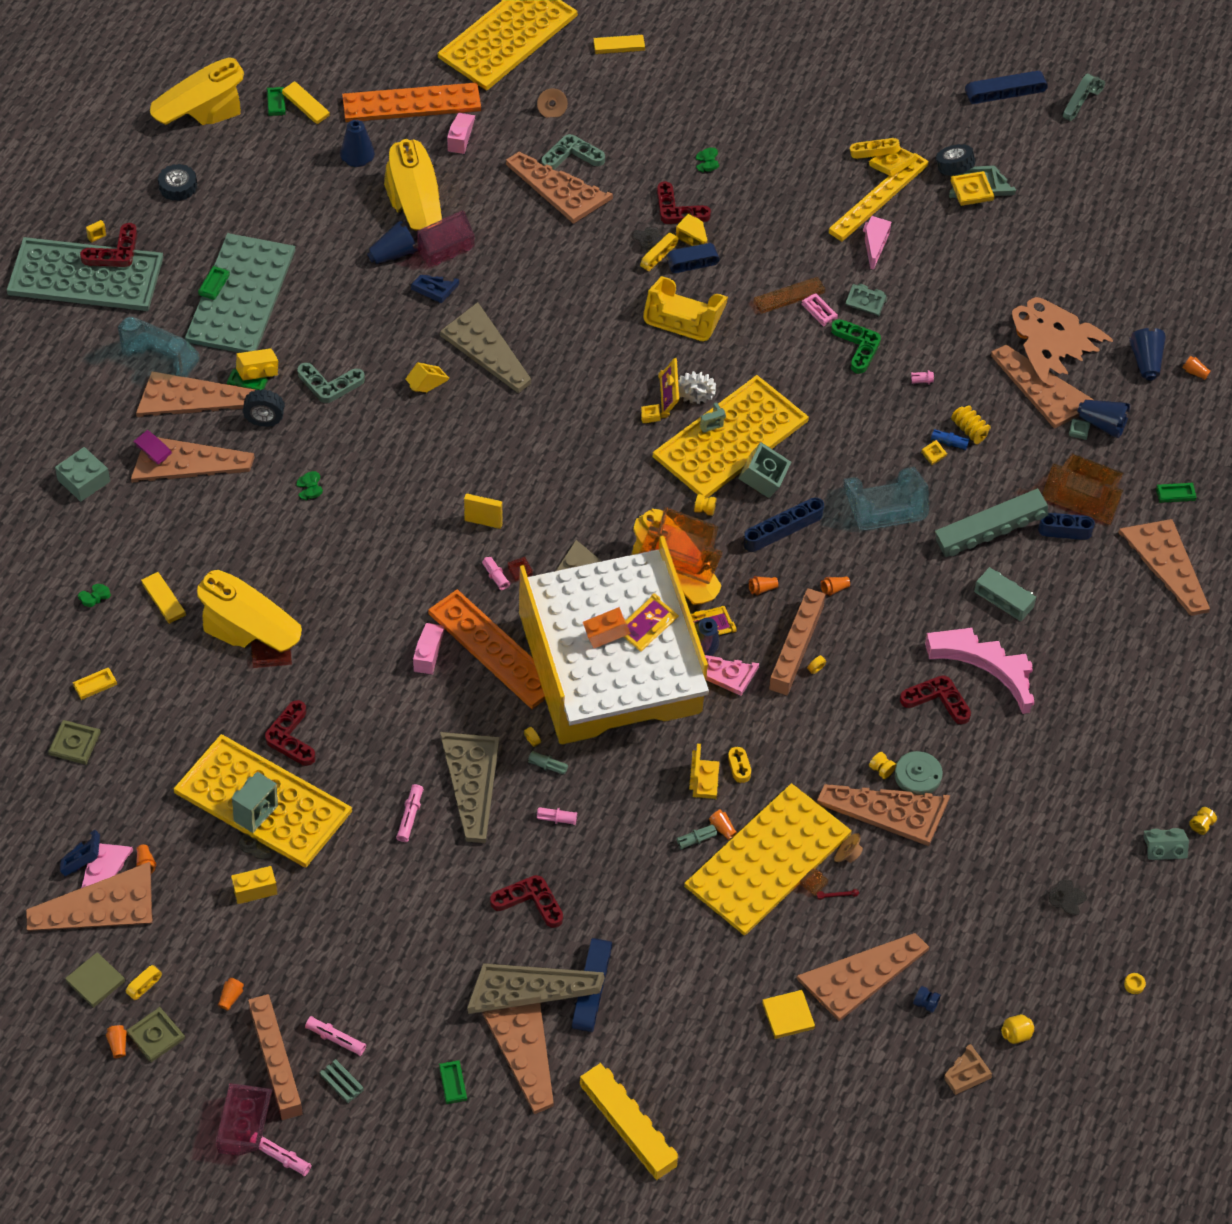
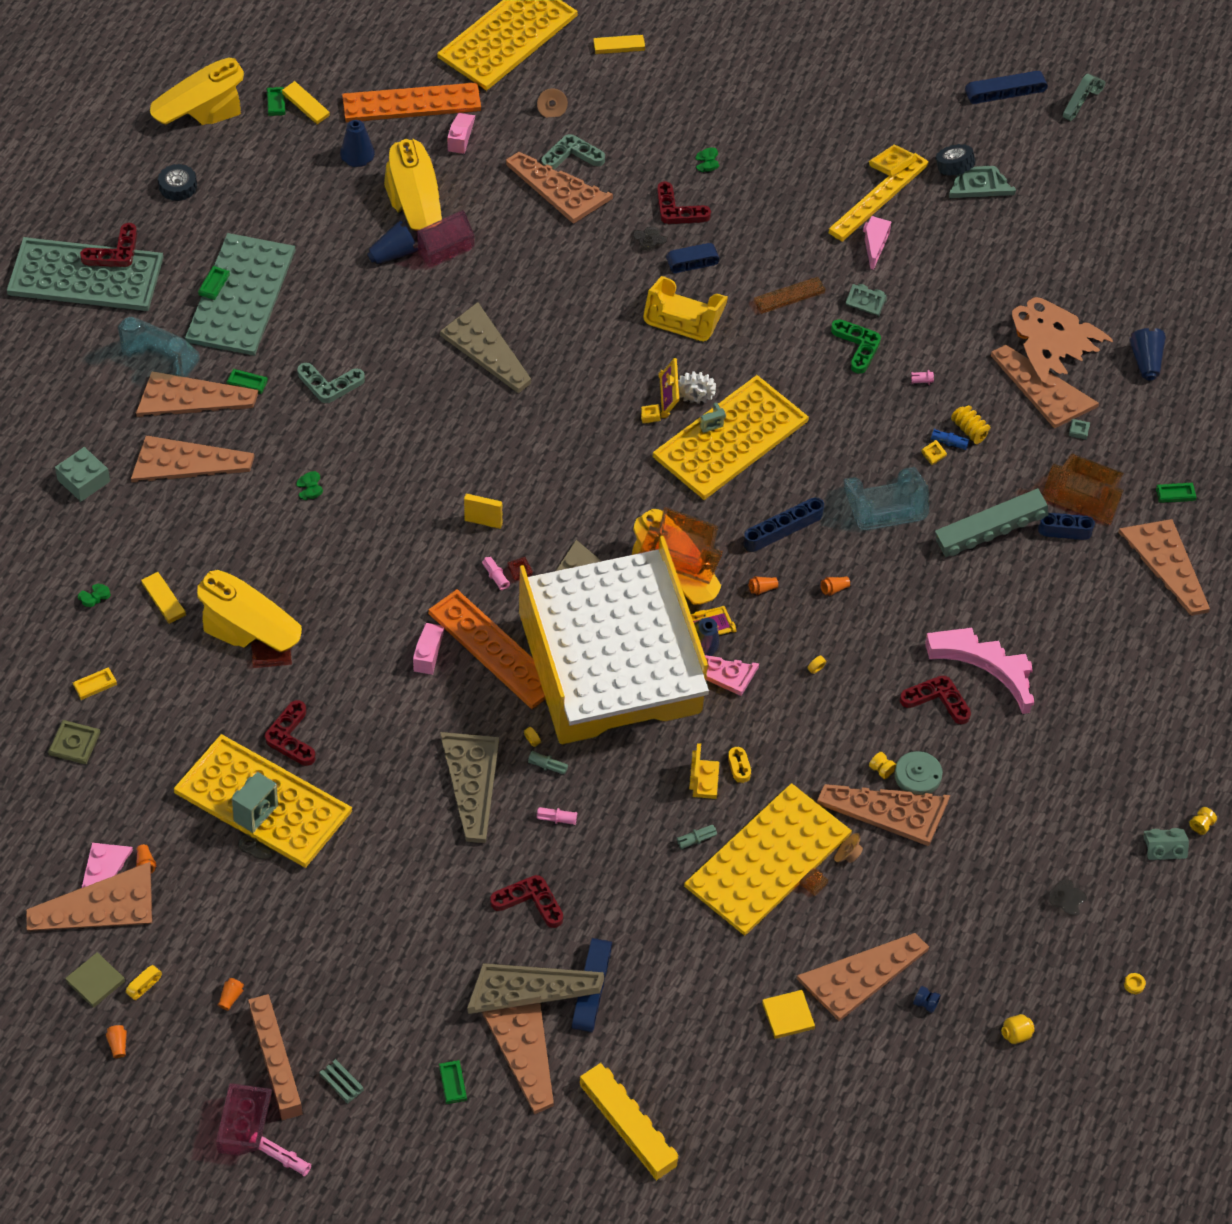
dark blue wing [60,830,100,876] -> none
yellow tile [86,220,106,242] -> none
olive tile [126,1007,185,1063] -> none
magenta slope [133,430,172,464] -> none
yellow brick [231,866,277,904] -> none
yellow brick [236,348,278,380] -> none
black wheel [242,389,285,427] -> none
bright pink pin [305,1016,366,1056] -> none
bright pink pin [396,784,424,842] -> none
yellow slope [405,362,449,393] -> none
dark blue wing [411,275,459,303] -> none
orange brick [582,607,631,649] -> none
door [624,593,679,651] -> none
yellow beam [640,233,679,271] -> none
yellow slope [676,214,707,246] -> none
yellow wheel [694,494,717,516] -> none
orange cone [708,810,737,840] -> none
sand green brick [738,442,791,498] -> none
nougat brick [769,588,825,696] -> none
bright pink tile [801,293,838,327] -> none
dark red hinge [817,889,859,900] -> none
yellow beam [850,138,900,159] -> none
medium nougat wing [944,1044,992,1095] -> none
yellow tile [950,171,994,206] -> none
sand green brick [974,567,1036,621] -> none
dark blue cone [1077,399,1131,439] -> none
orange cone [1183,356,1211,380] -> none

